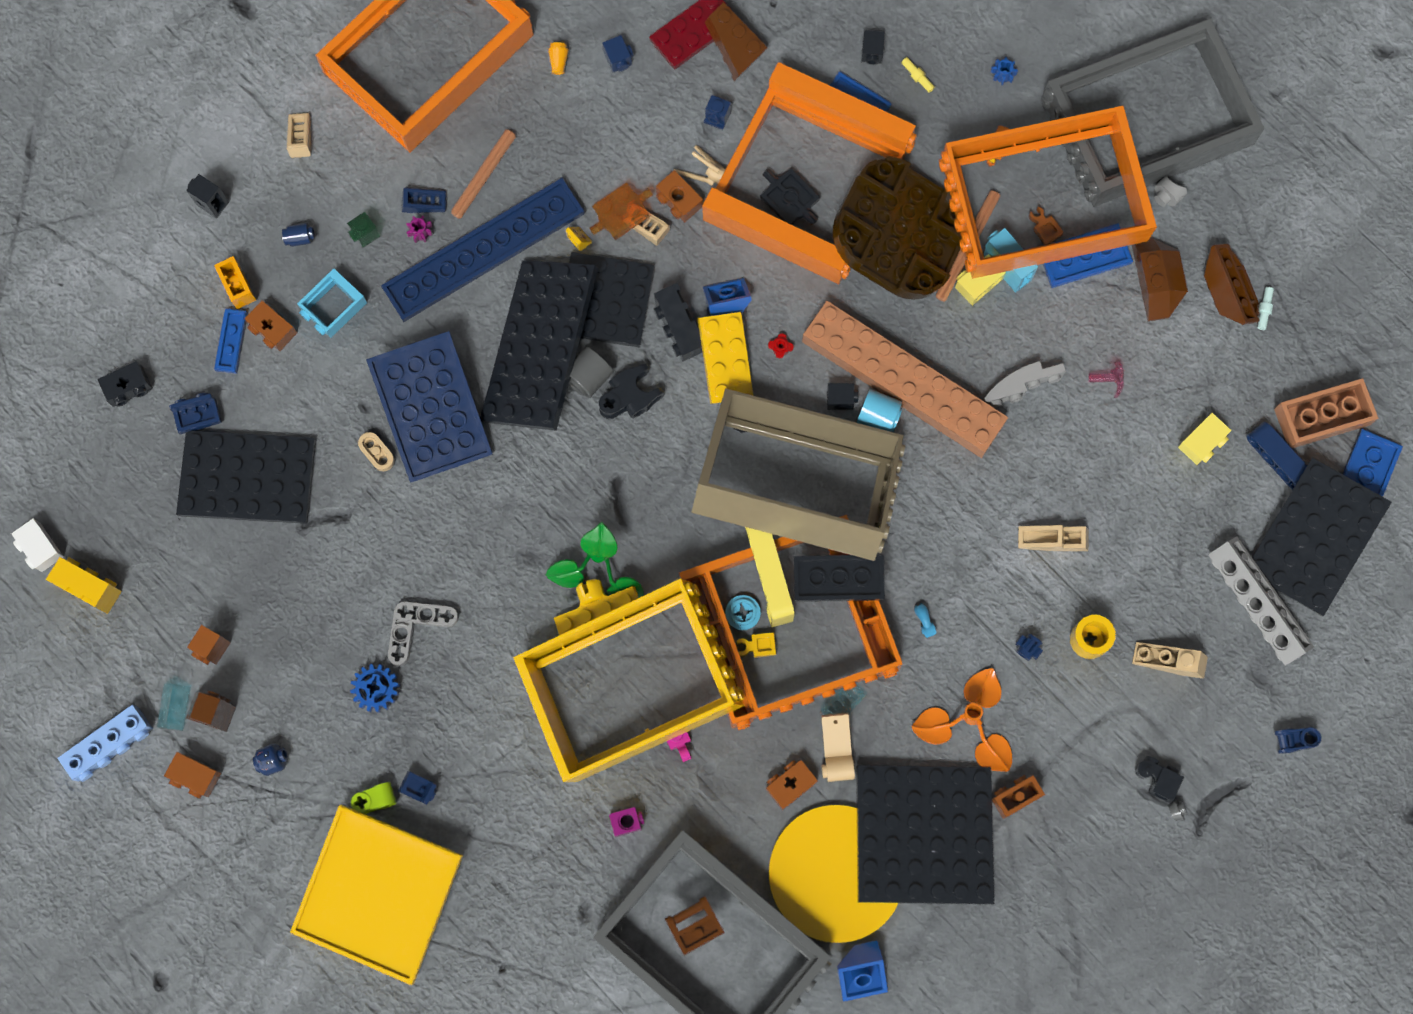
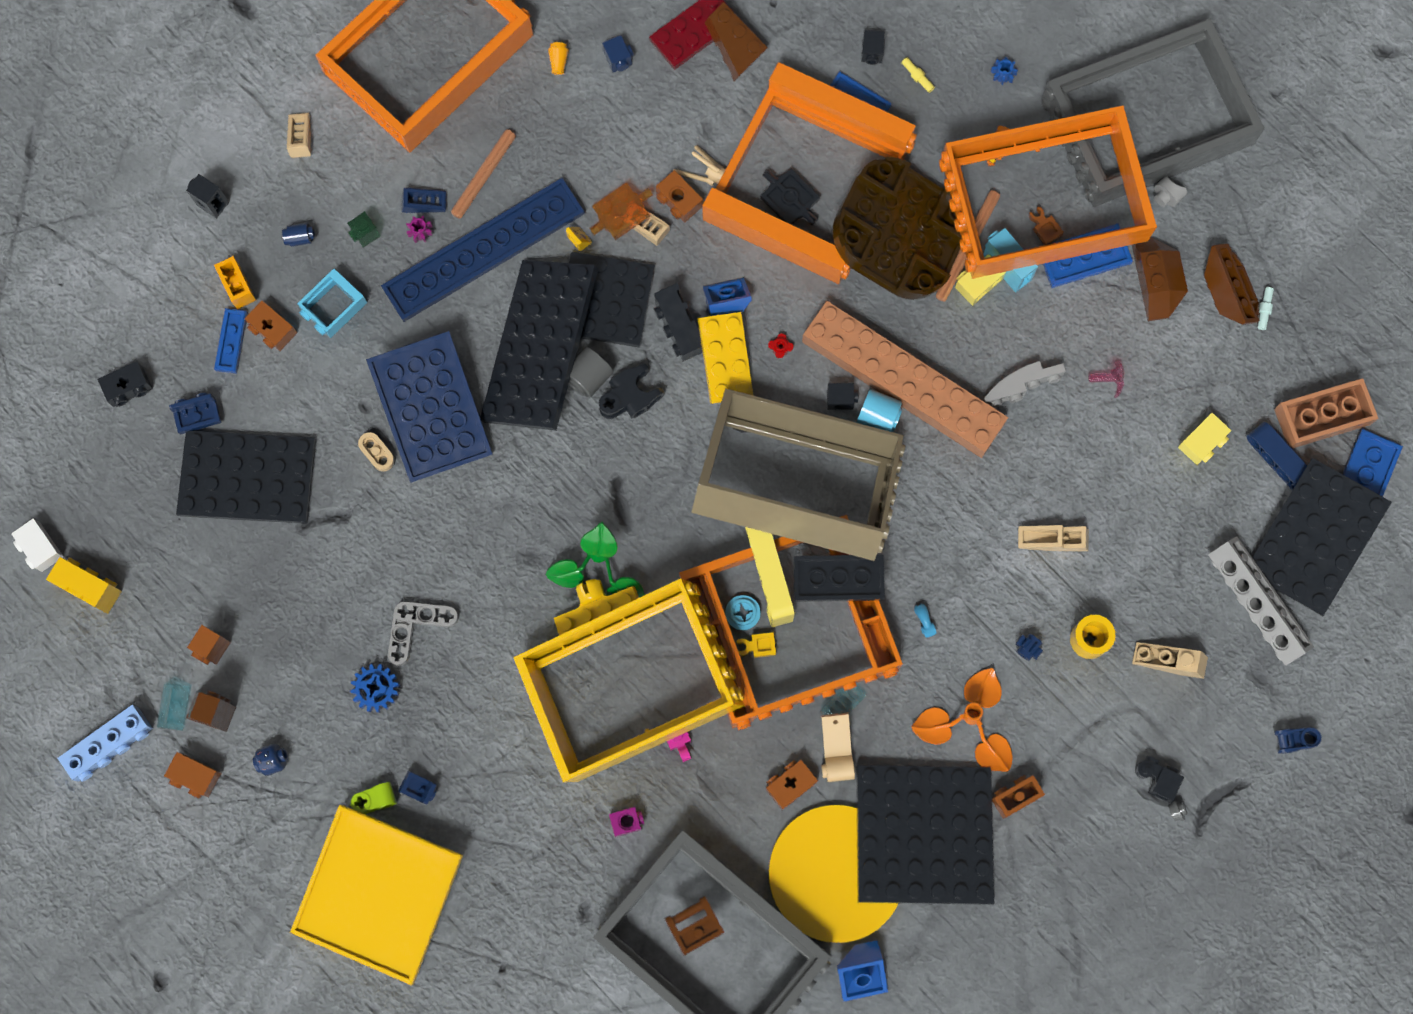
dark blue brick [704,95,731,130] -> none

